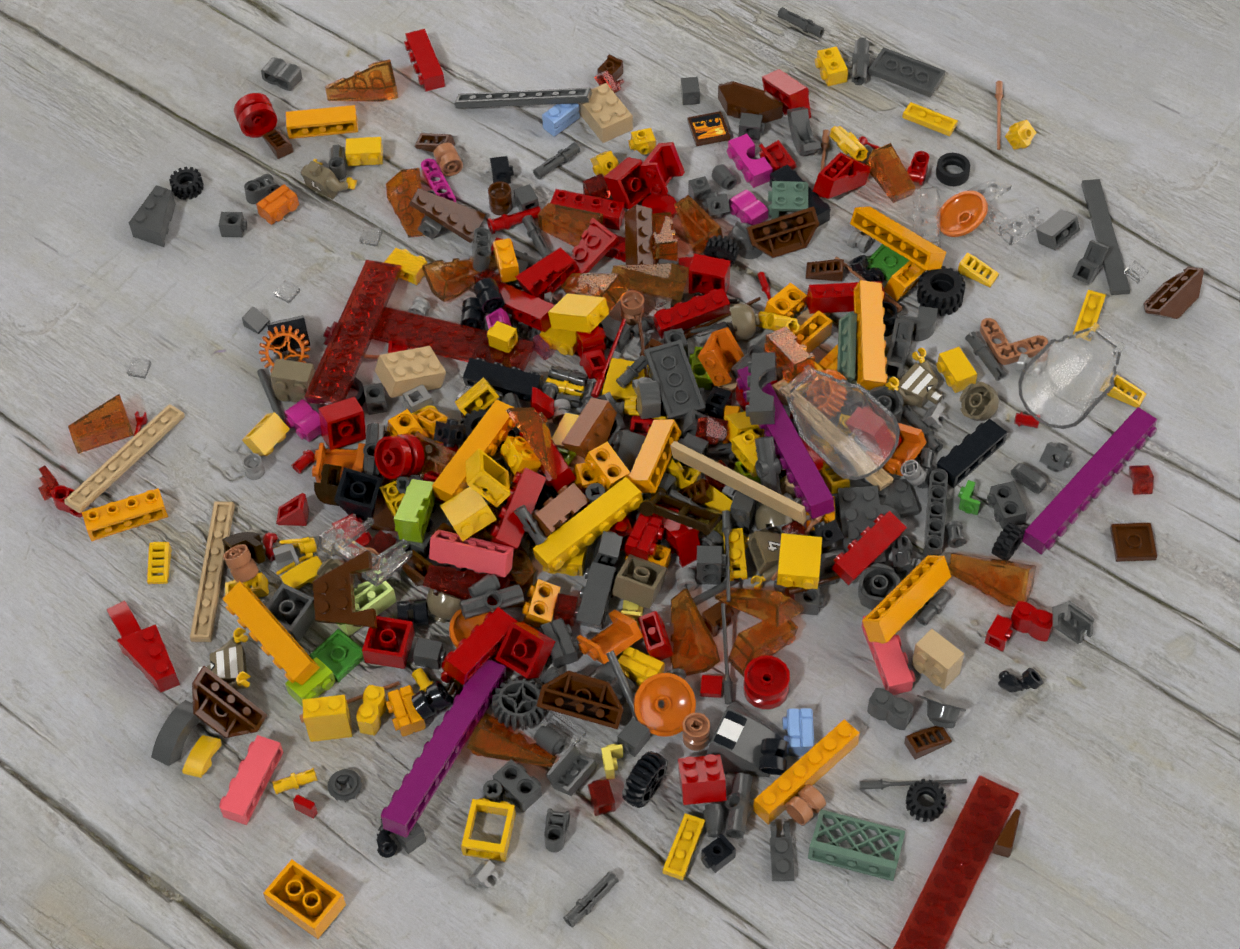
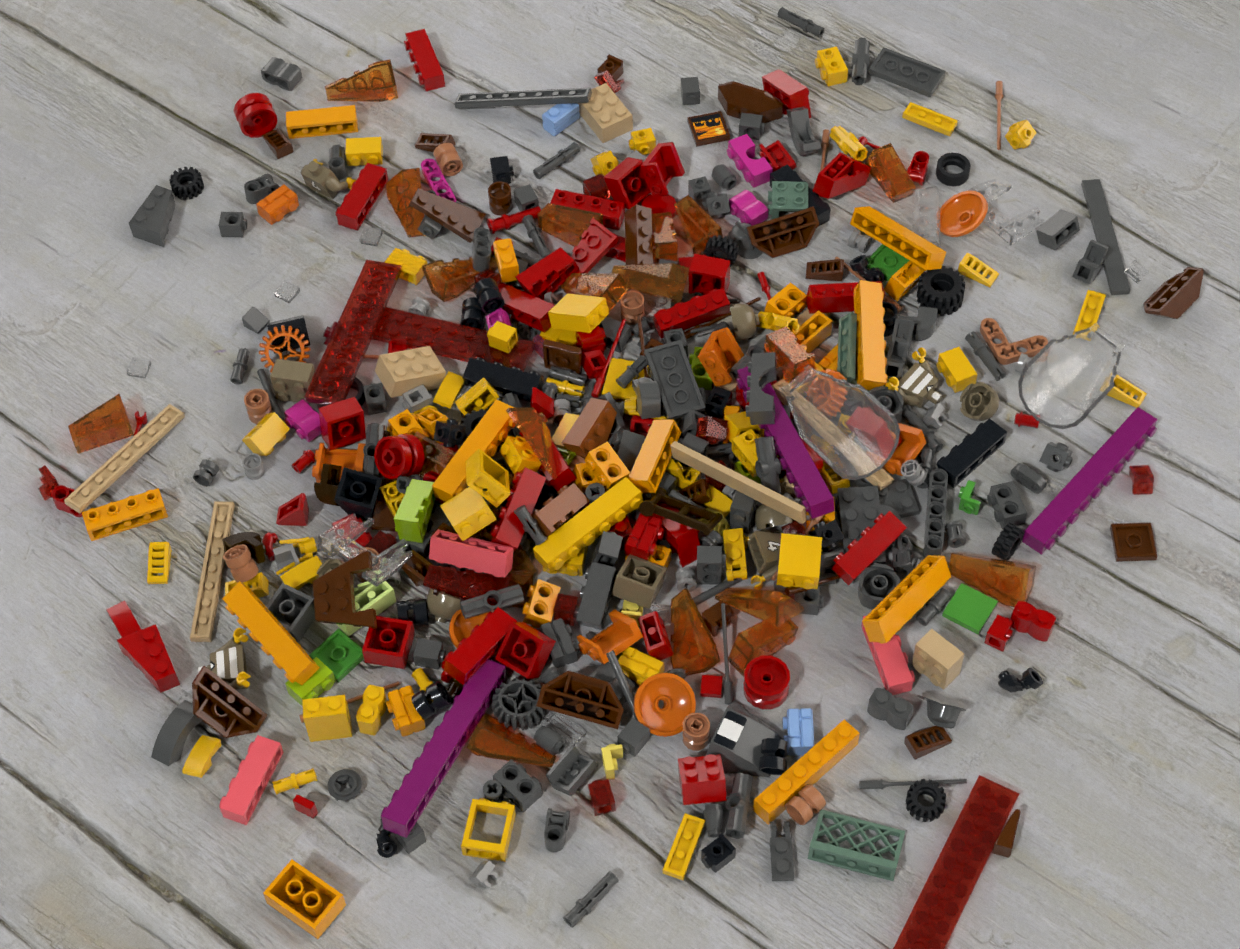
dark grey cone [468,574,500,598] -> none
black gear [622,751,667,808] -> none
dark grey piece [722,510,732,602] -> none
dark grey hinge [1053,601,1094,644] -> none
none -> dark grey wheel [193,459,219,487]
none -> dark grey axle [230,348,250,384]
none -> nougat wheel [244,389,273,424]
none -> red brick [336,163,388,231]
none -> yellow slope [433,371,465,409]
none -> reddish brown tile [543,339,582,374]
none -> bright green tile [942,583,998,635]

